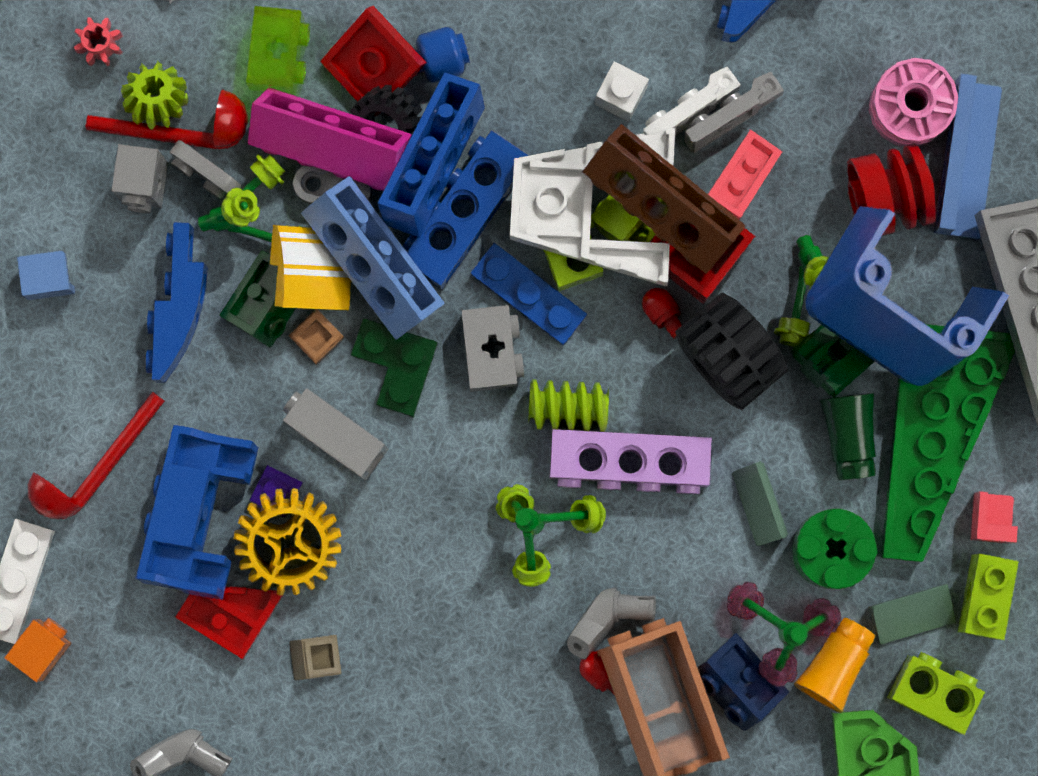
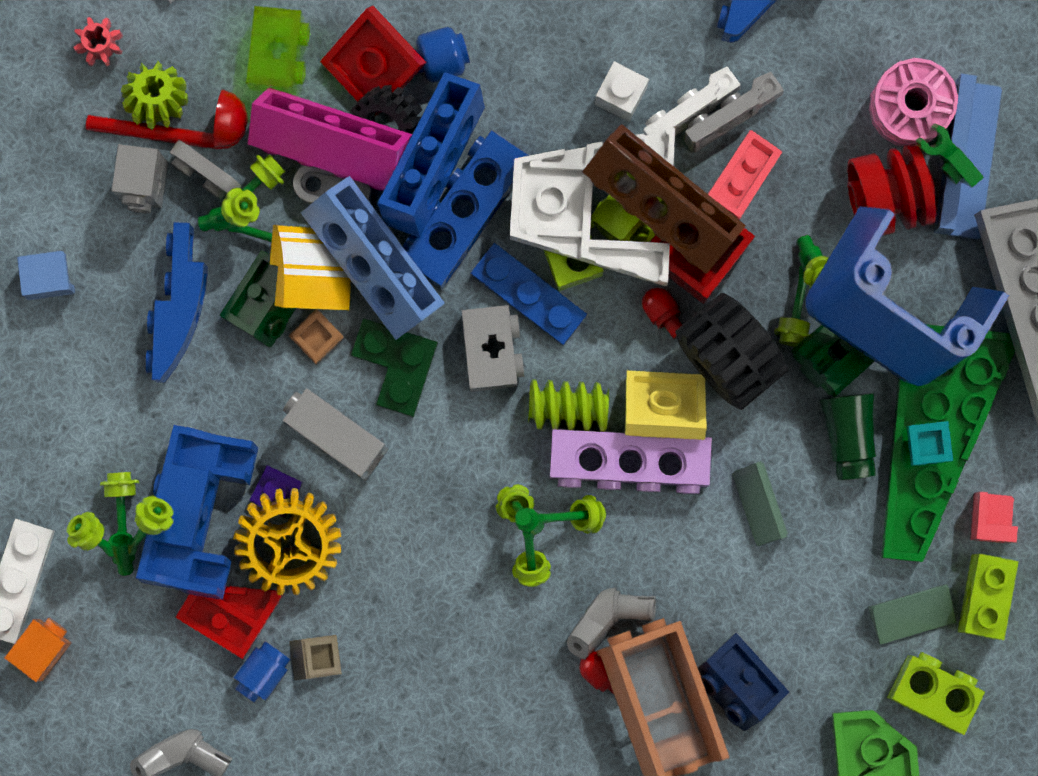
red piece [28,392,165,520] -> none
clear pink plant [727,581,841,686] -> none
green brick [792,508,877,589] -> none
light orange plant [794,617,875,713] -> none
none -> lime plant [67,472,173,576]
none -> blue brick [233,641,291,703]
none -> light yellow plate [625,370,706,440]
none -> teal plate [906,421,953,466]
none -> green plate [916,123,984,188]

